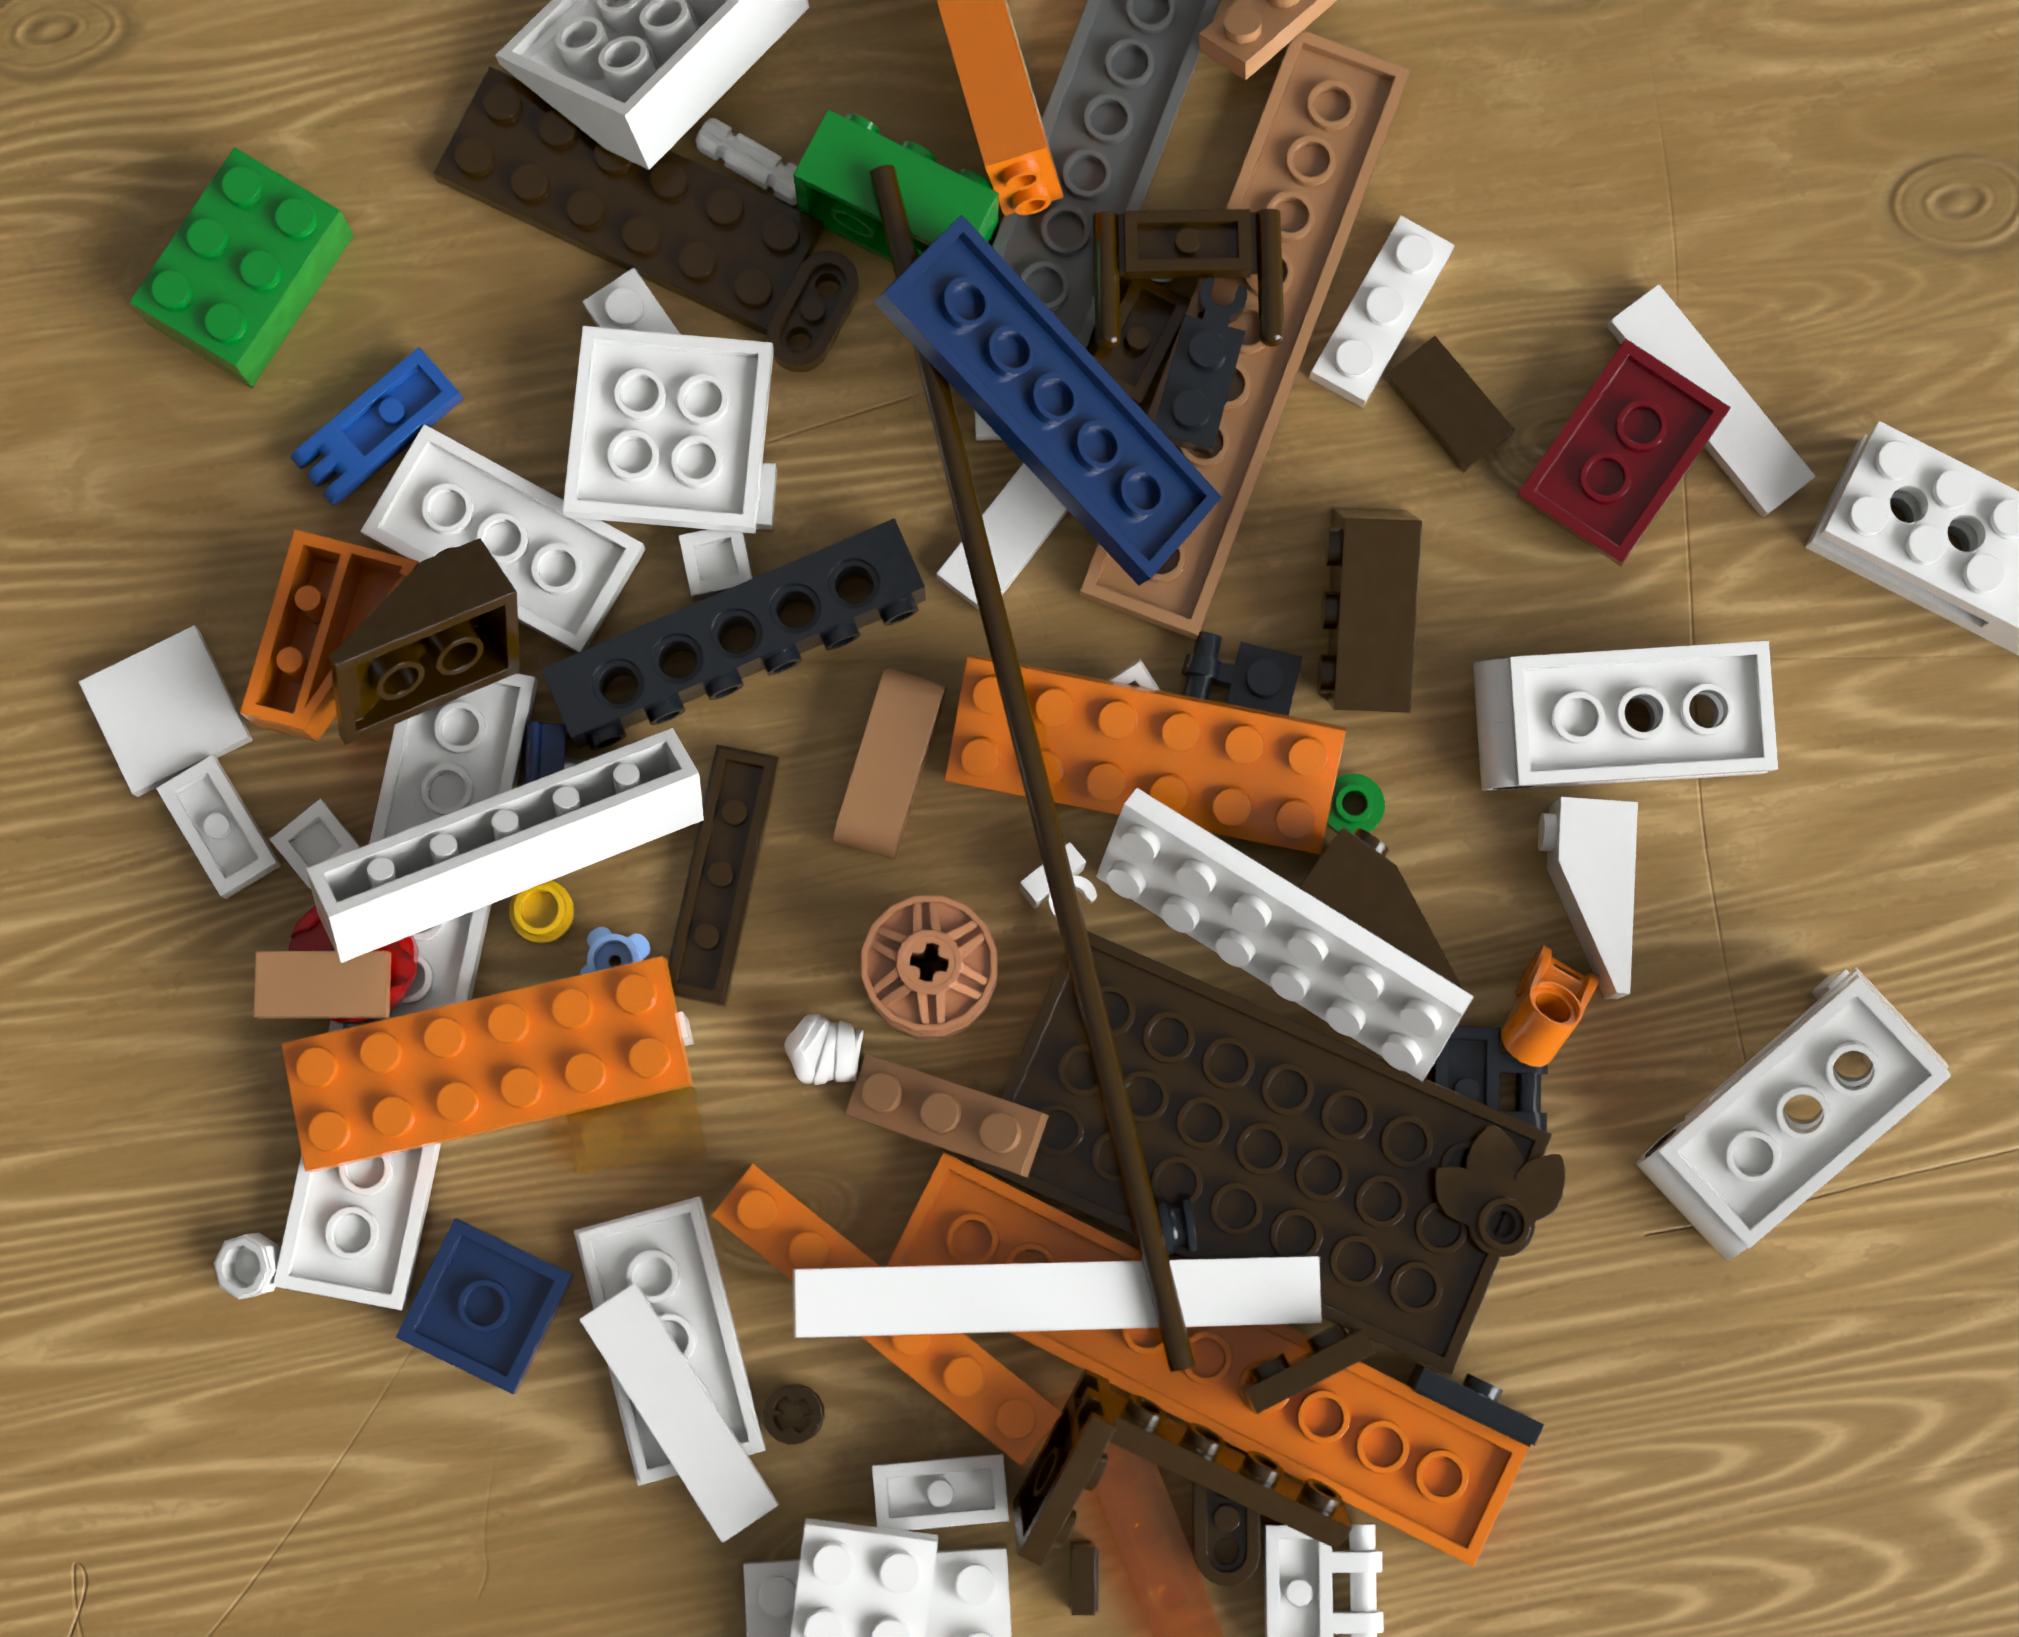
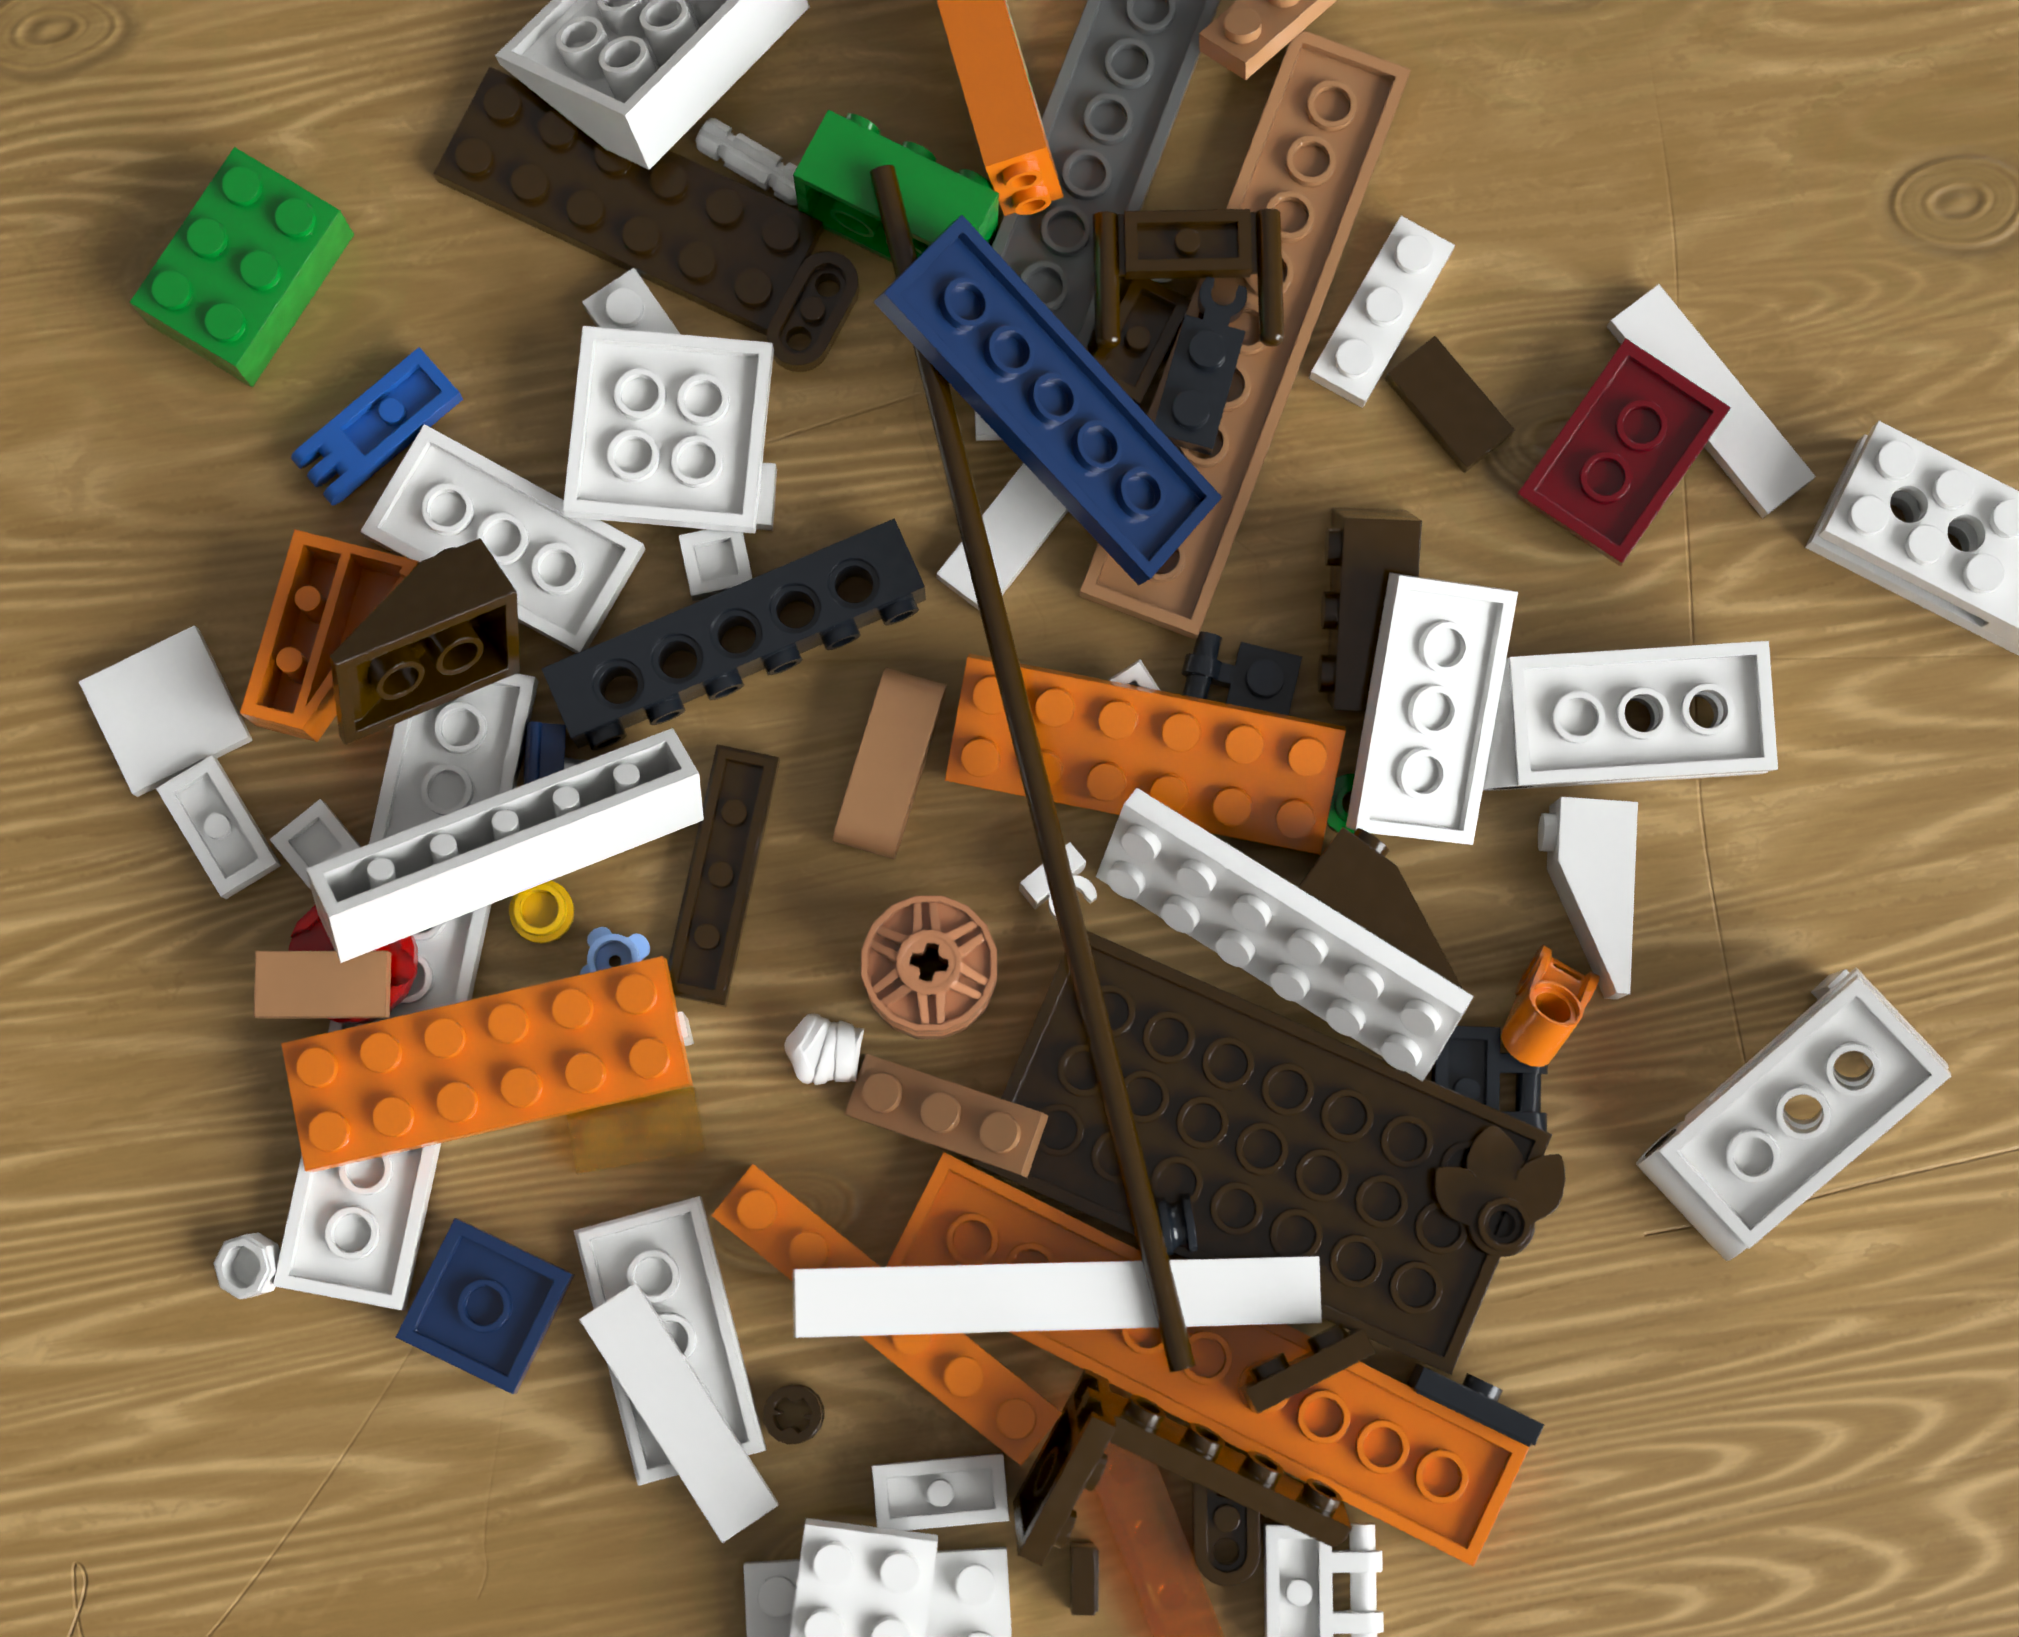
none -> white plate [1346,573,1518,845]

